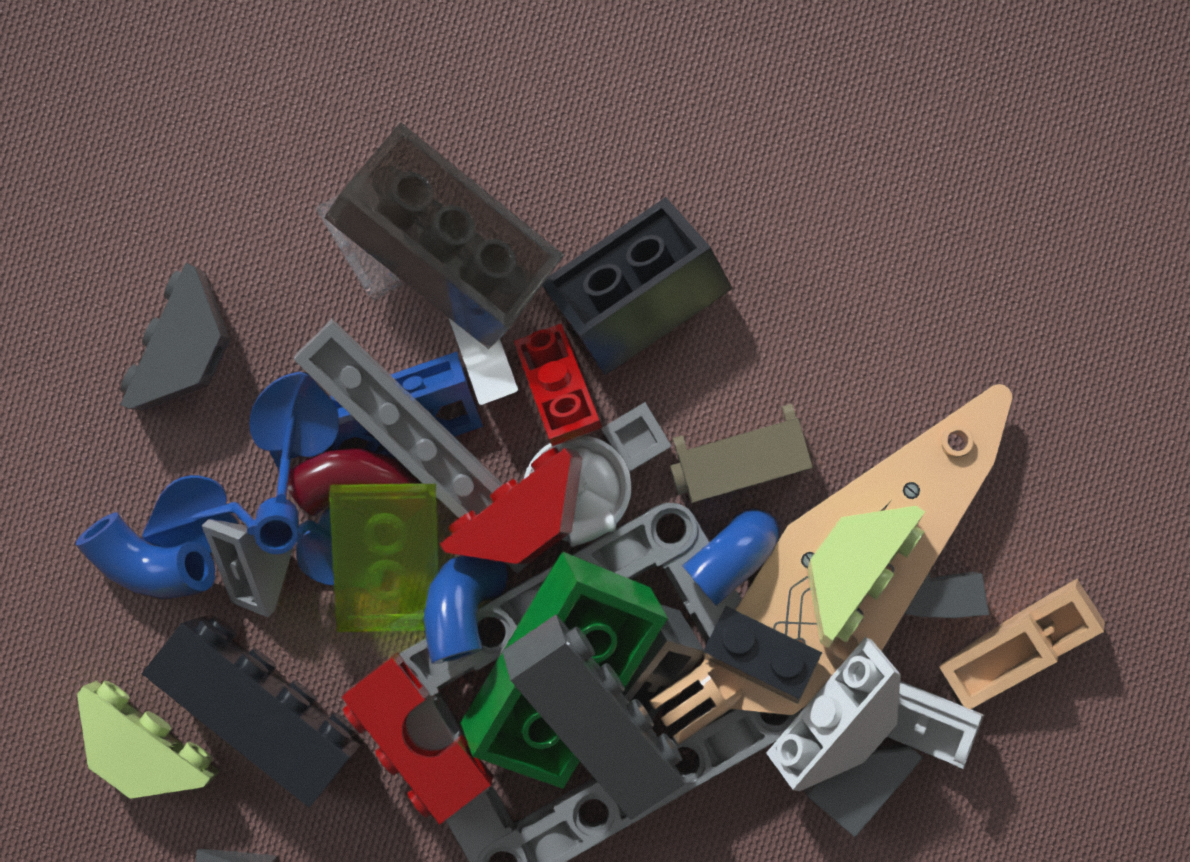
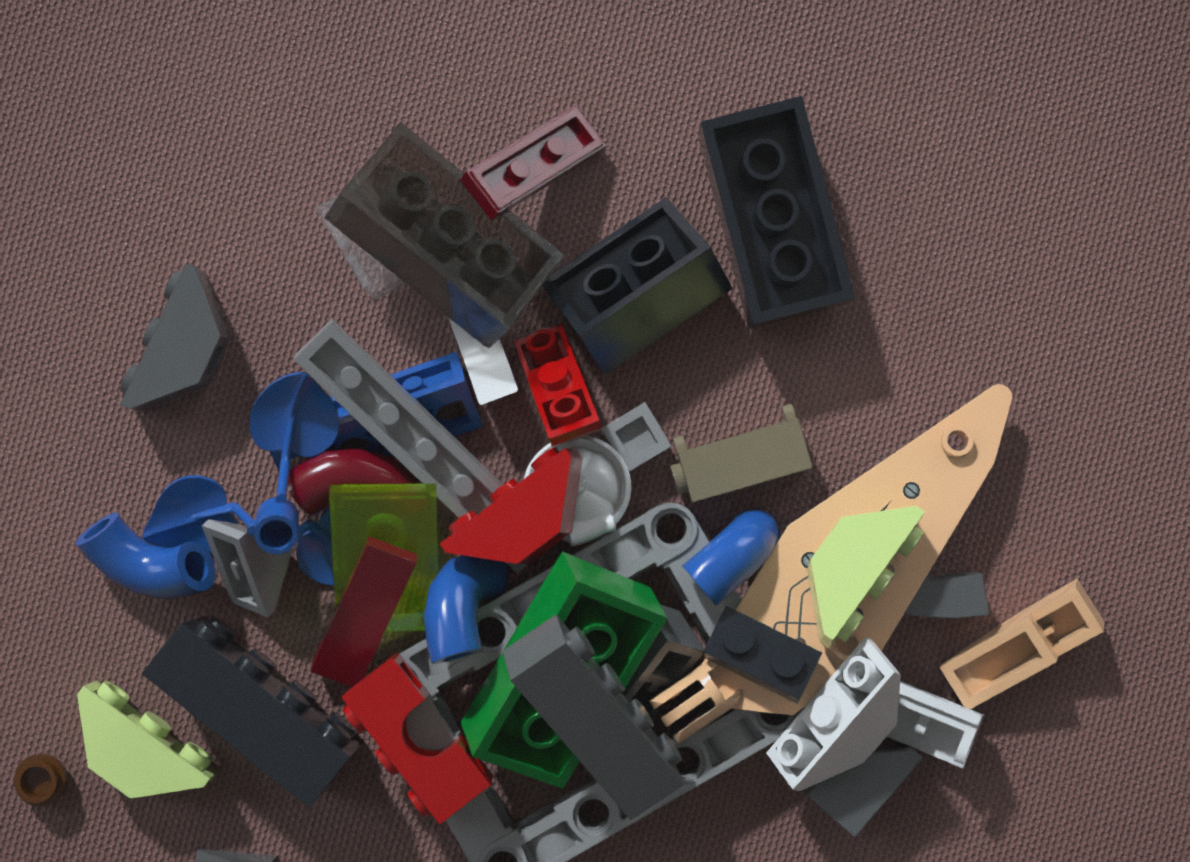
none -> reddish brown plate [14,753,67,806]
none -> dark red tile [310,536,417,687]
none -> tile [460,105,606,221]
none -> black brick [697,96,855,330]

